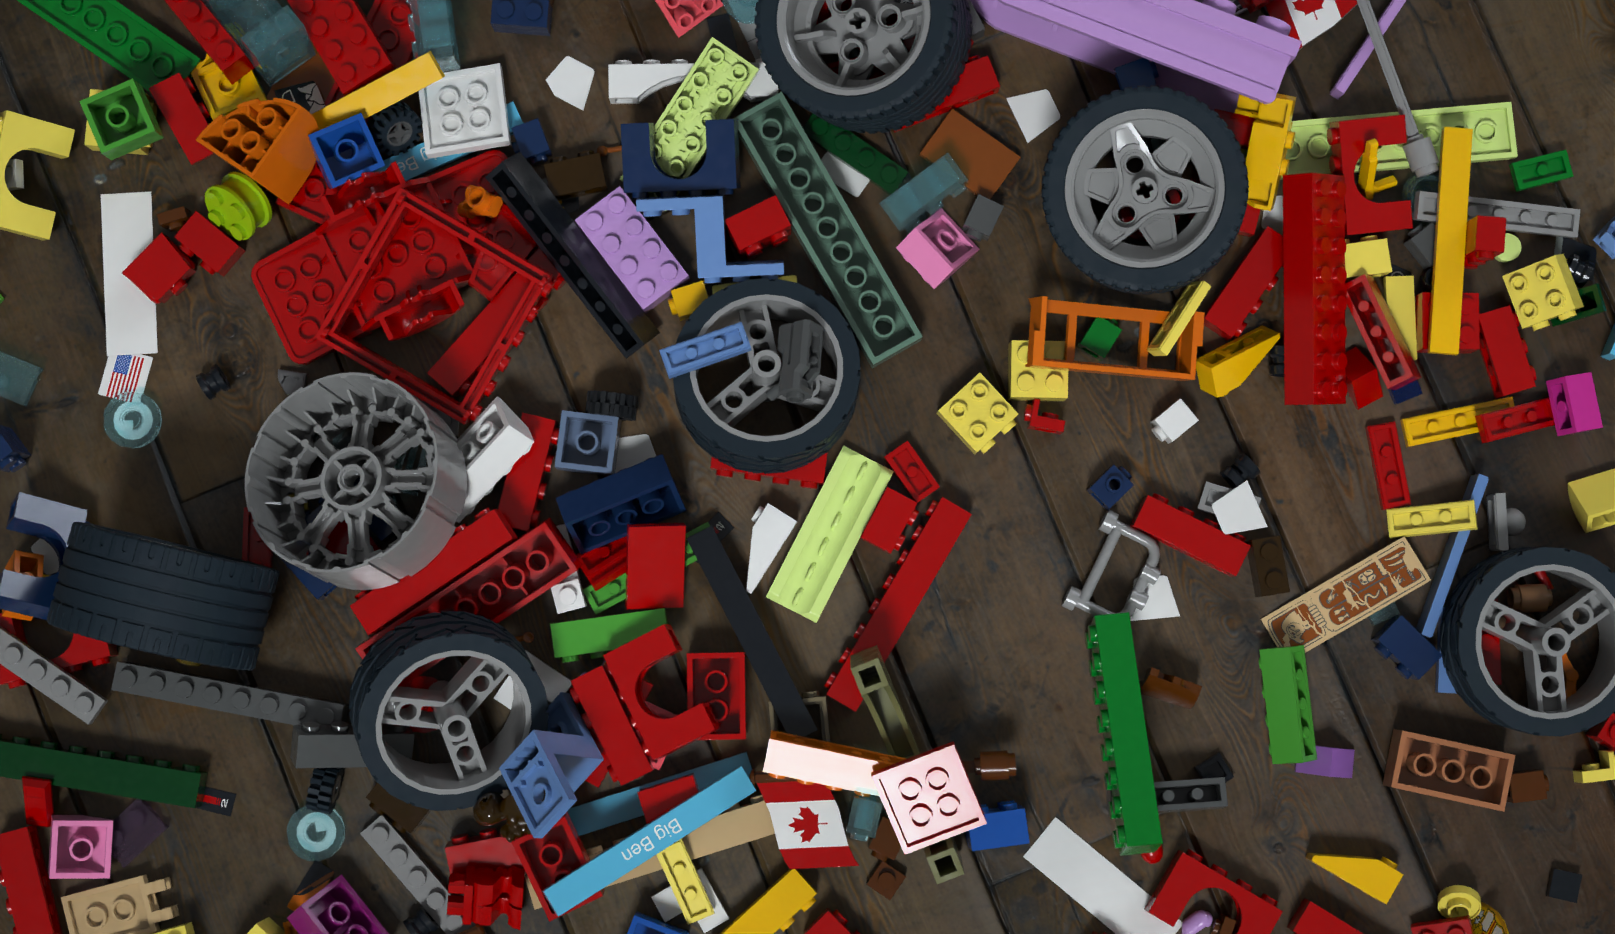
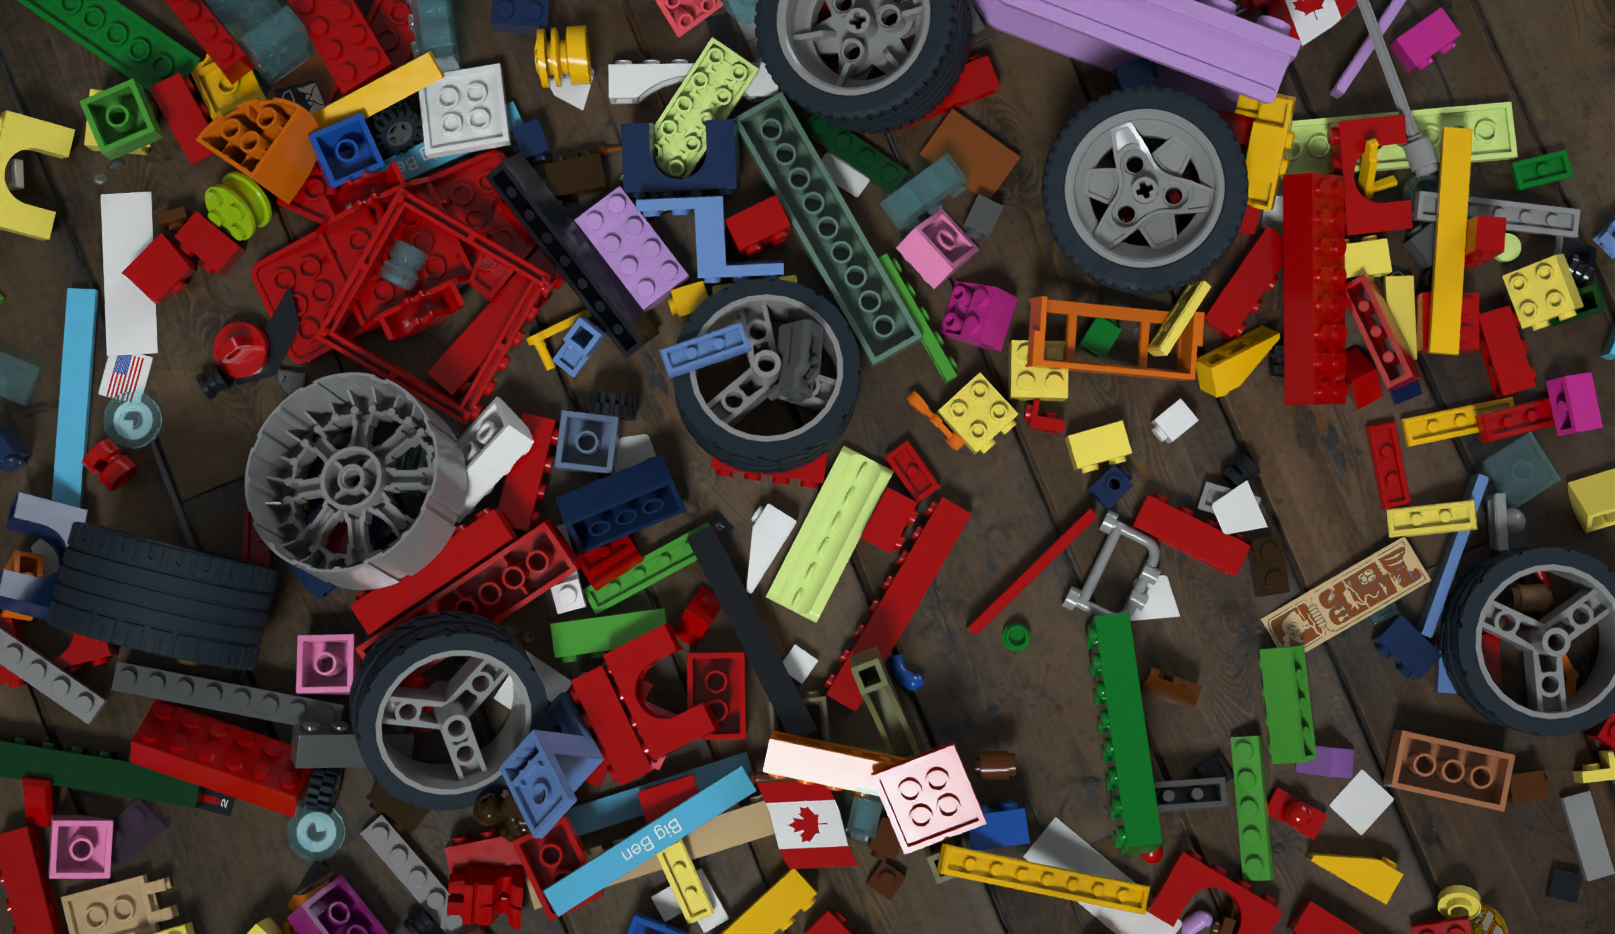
orange plate [457,185,503,219] -> none
red tile [625,523,686,610] -> none
white sticker [1006,89,1060,143] -> none
none -> medium azure tile [52,288,99,509]
none -> red wheel [82,438,138,492]
none -> red brick [130,699,315,818]
none -> red tile [213,322,270,378]
none -> black sticker [235,288,301,385]
none -> bright pink brick [296,634,364,696]
none -> clear light blue wheel [378,239,429,292]
none -> yellow piece [526,309,592,371]
none -> yellow wheel [534,25,592,88]
none -> medium blue brick [552,316,607,378]
none -> red slope [673,586,722,649]
none -> white tile [783,645,818,684]
none -> bright green plate [878,253,958,384]
none -> blue arm [889,654,923,691]
none -> orange piece [906,391,965,451]
none -> yellow tile [936,843,1150,915]
none -> dark pink slope [939,281,1018,351]
none -> red tile [966,509,1097,635]
none -> green plate [1002,623,1031,651]
none -> light yellow brick [1065,420,1132,474]
none -> bright green plate [1230,735,1274,881]
none -> red tile [1267,787,1328,840]
none -> white sticker [1329,769,1394,835]
none -> dark pink brick [1390,7,1461,72]
none -> clear light blue tile [1480,432,1561,508]
none -> light grey tile [1560,790,1615,882]

